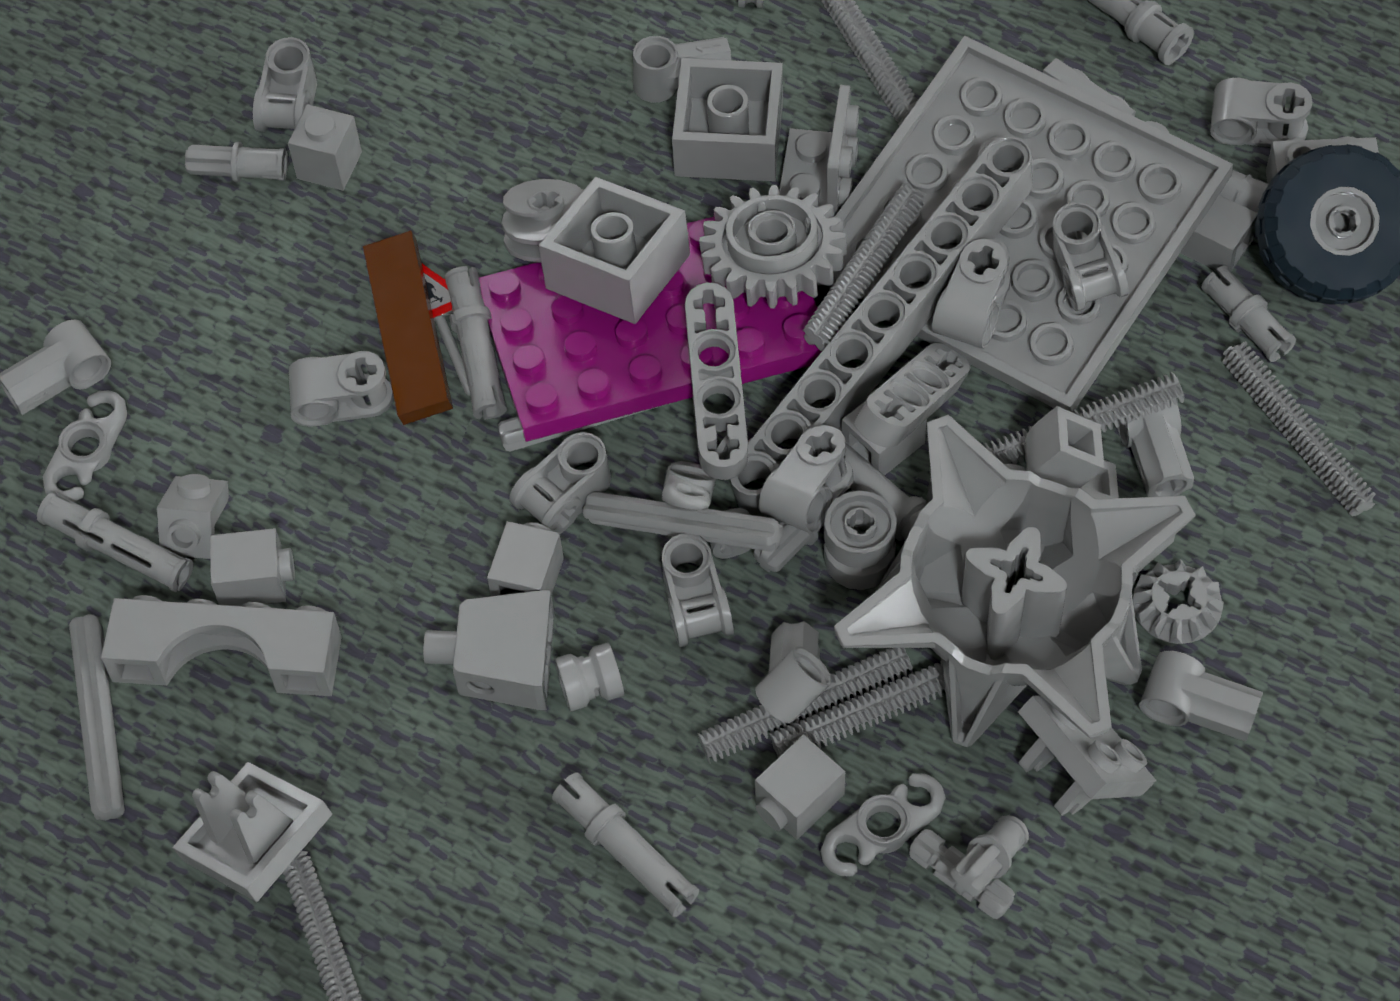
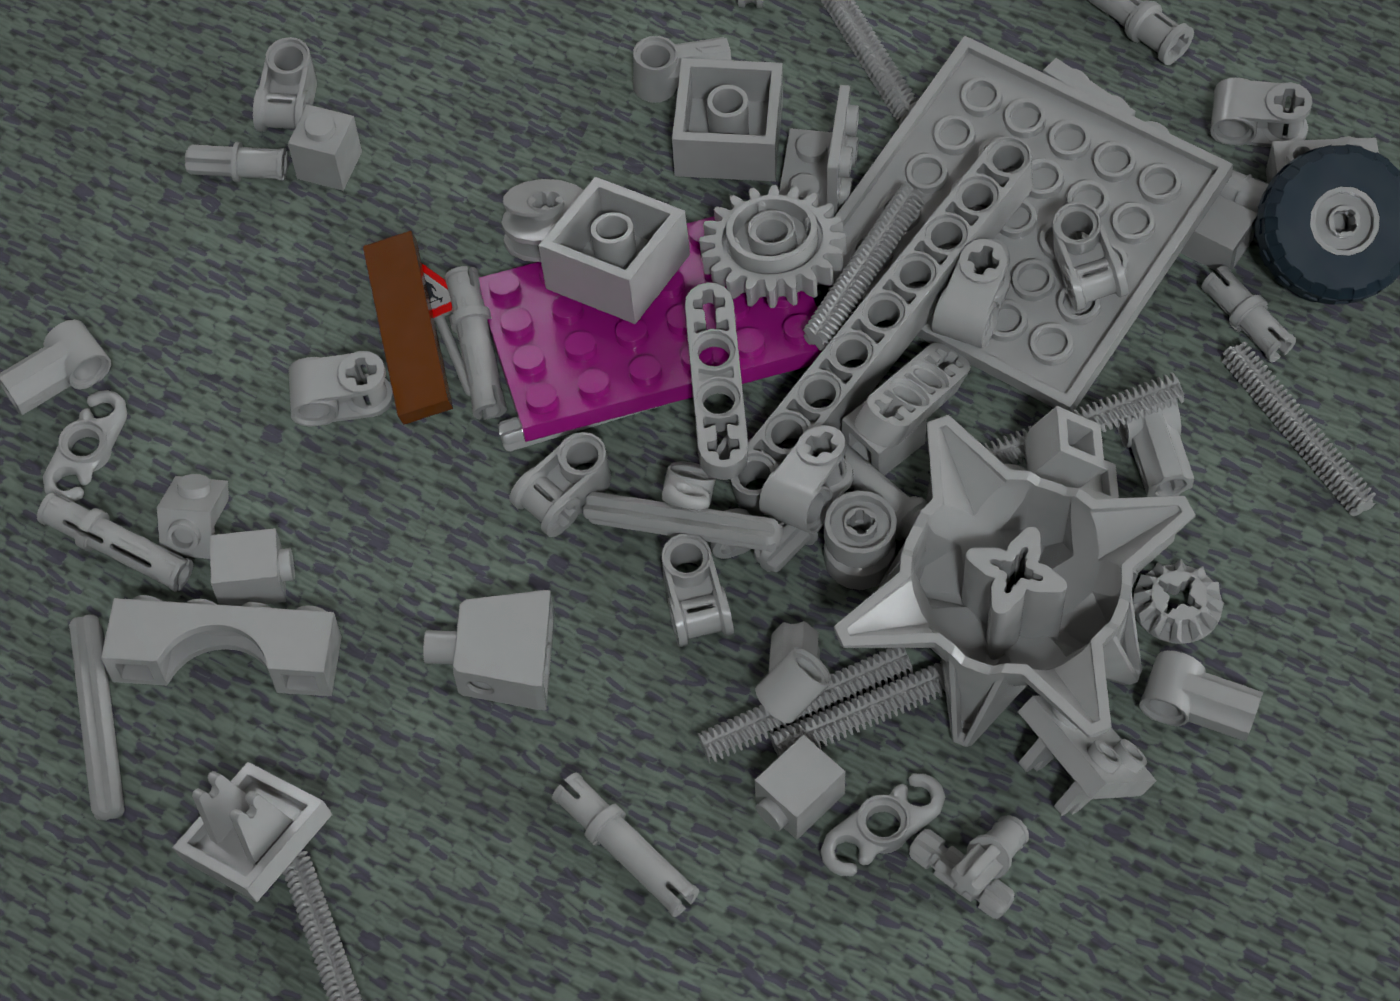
light grey brick [487,521,564,596] -> none
light grey wheel [554,642,624,712] -> none

